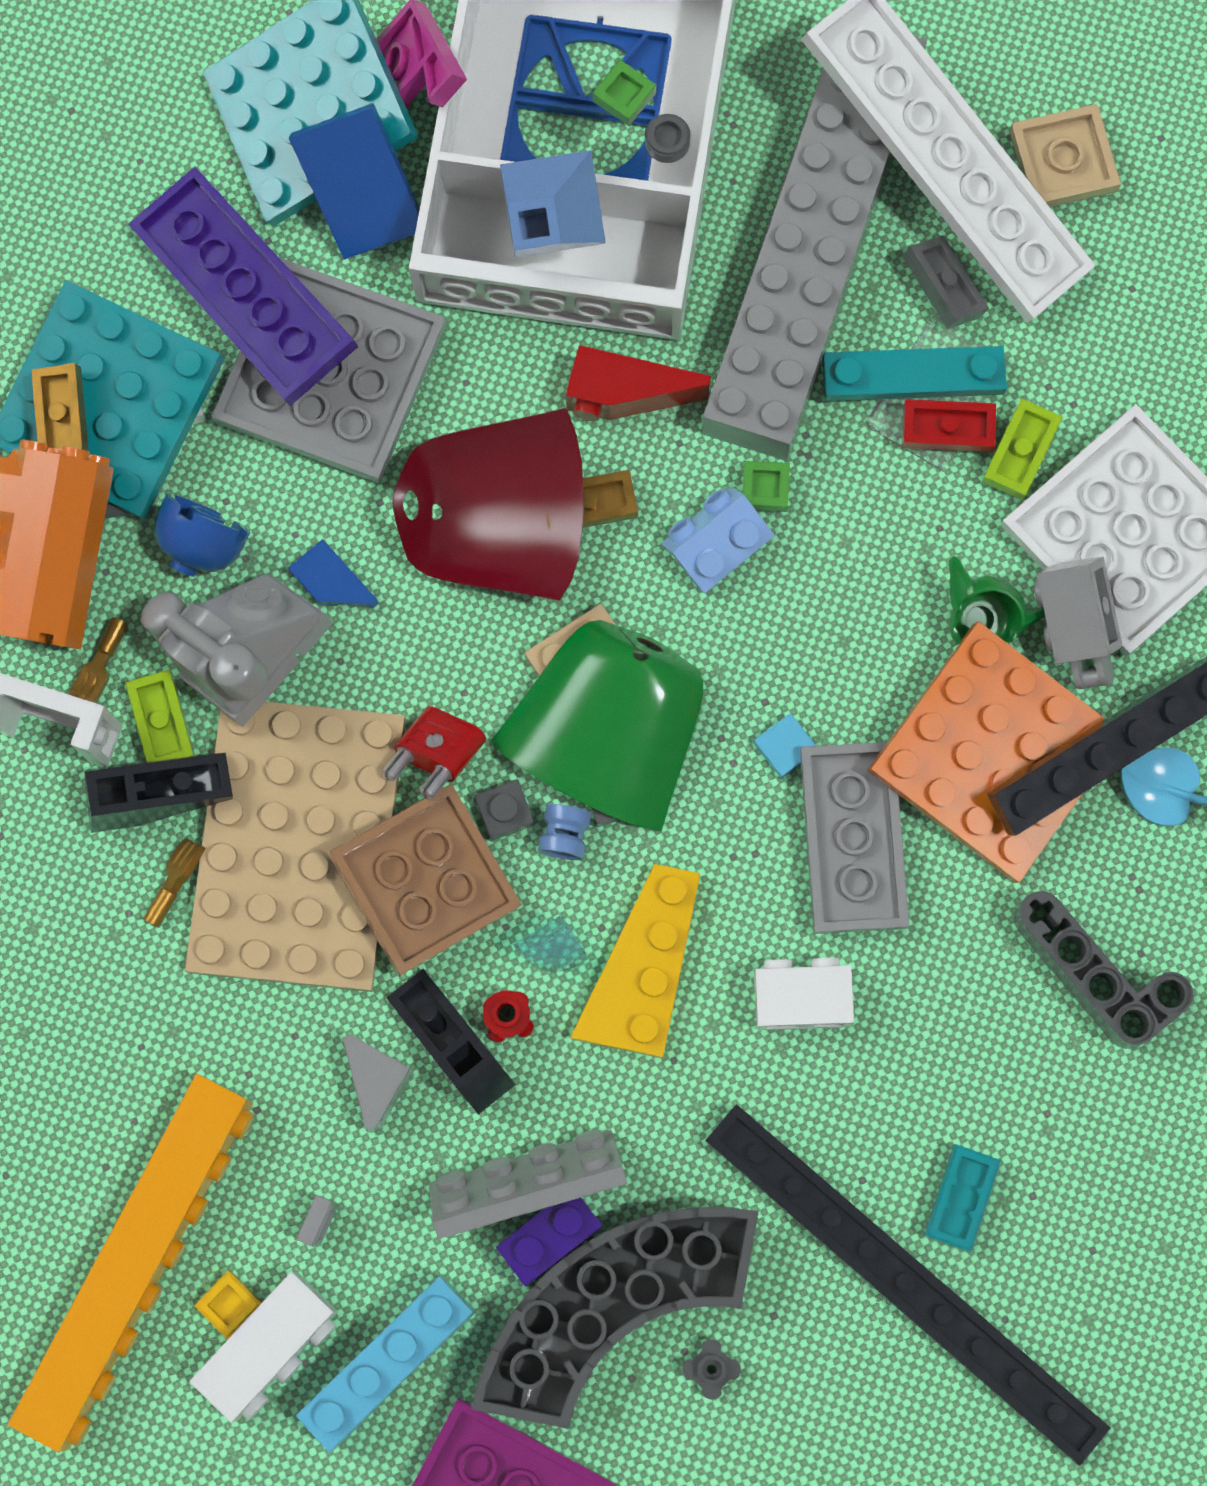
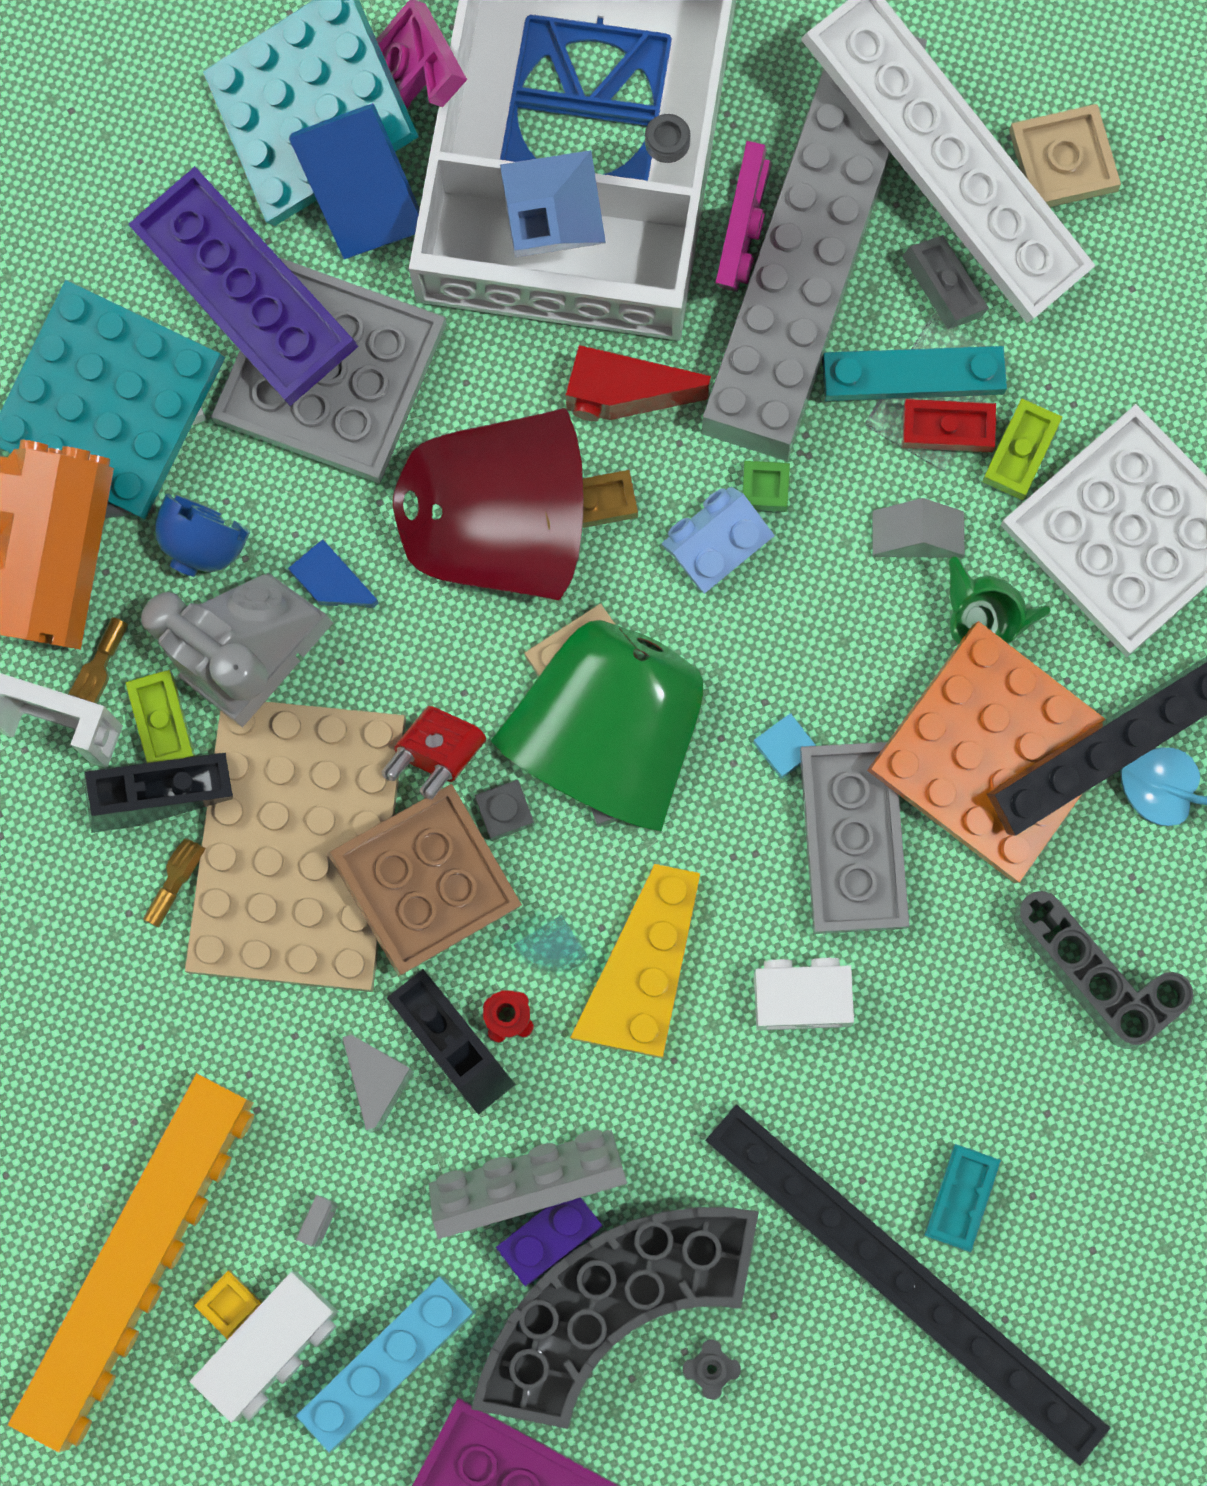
pearl gold plate [31,363,89,451] -> none
medium blue wheel [538,804,592,861] -> none
bright green plate [592,60,656,126] -> none
light grey brick [1035,556,1123,690] -> none
none -> dark pink wing [716,141,772,292]
none -> light grey slope [872,498,965,558]

